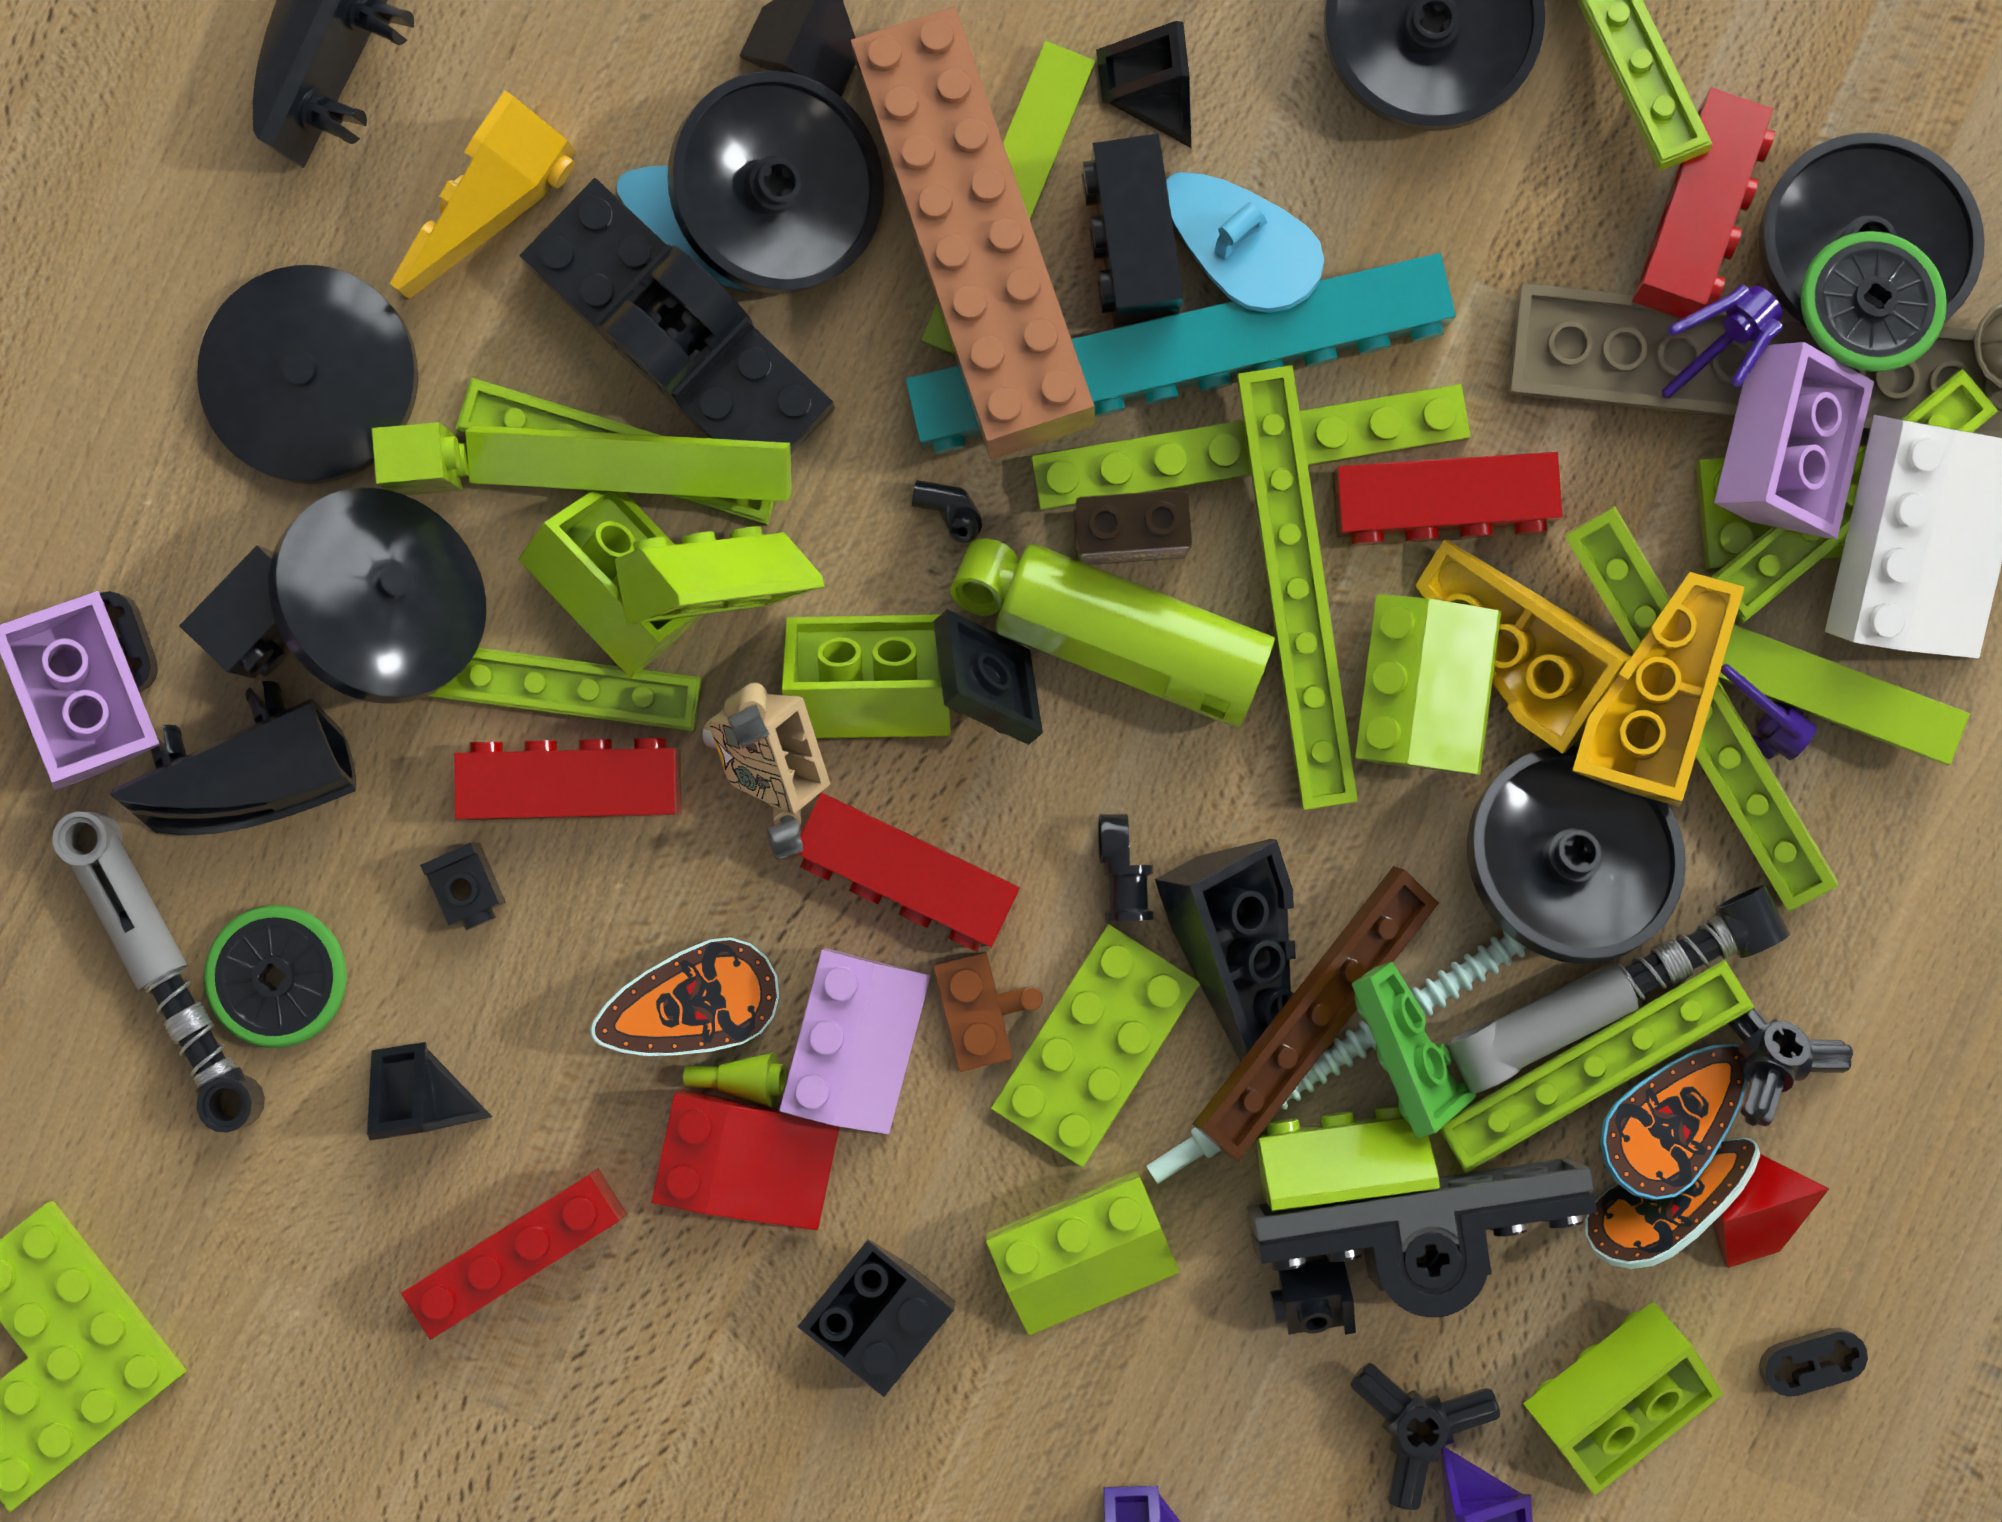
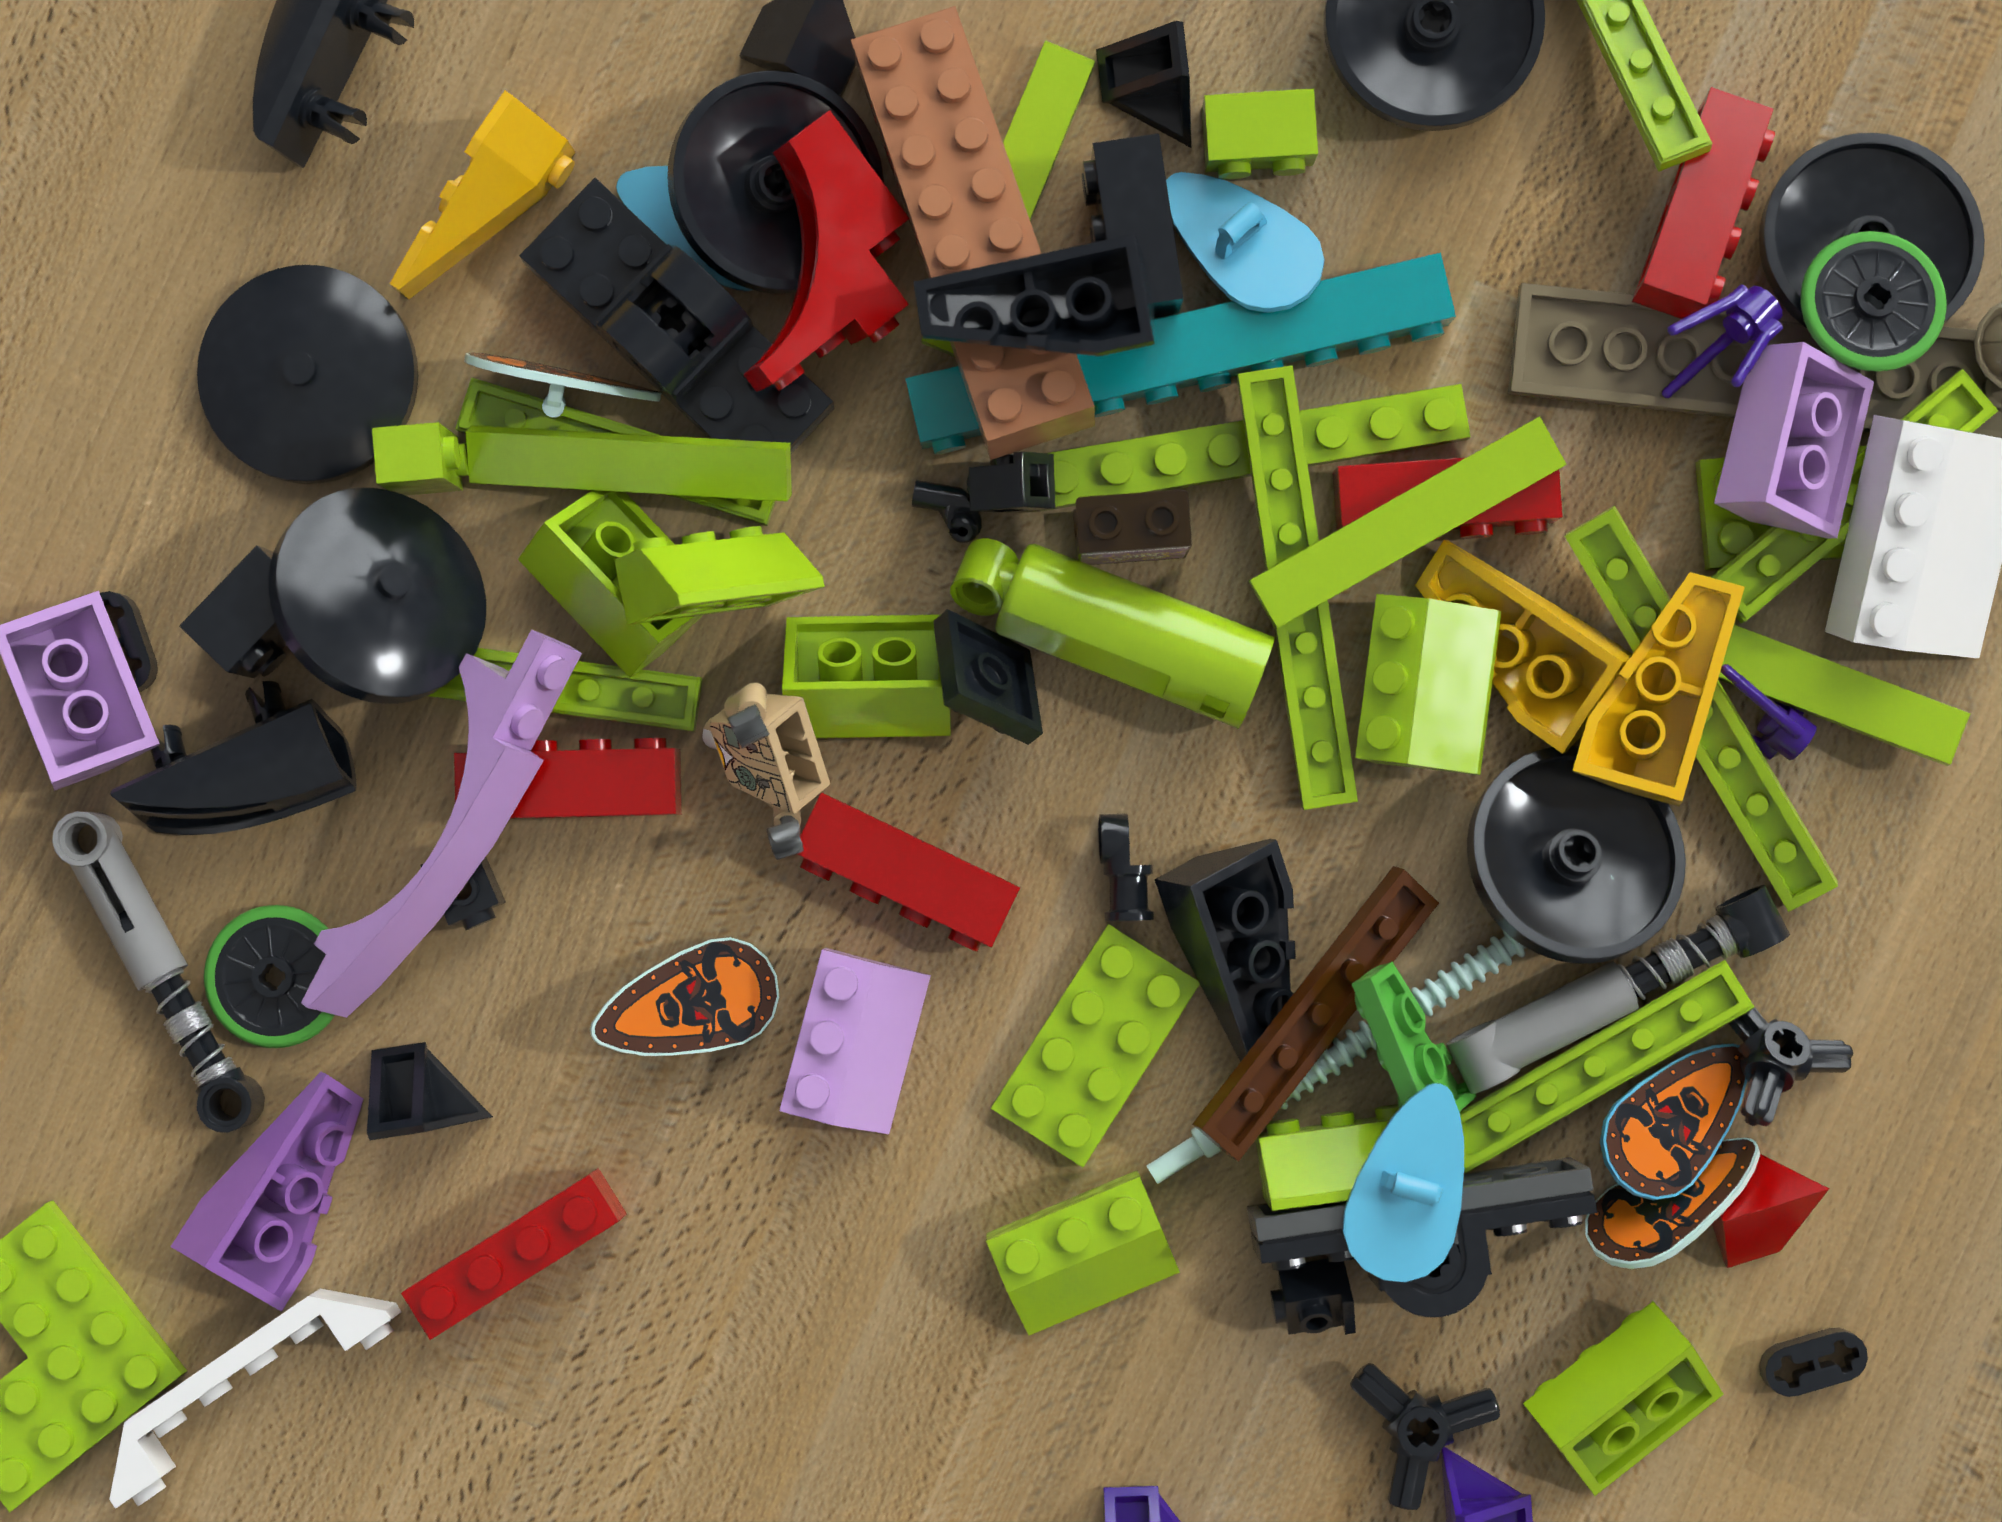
red slope [651,1089,840,1230] -> none
lime cone [683,1052,787,1107] -> none
black slope [798,1239,955,1397] -> none
dark orange plate [933,952,1043,1072] -> none
none -> white slope [109,1288,402,1509]
none -> medium lavender wedge [170,1072,364,1312]
none -> lavender slope [301,629,582,1018]
none -> light aqua shield [464,352,662,417]
none -> red arch [743,110,910,392]
none -> black wedge [913,234,1155,356]
none -> black brick [967,451,1056,513]
none -> lime brick [1201,88,1318,179]
none -> lime tile [1248,416,1567,629]
none -> medium azure shield [1342,1083,1464,1282]

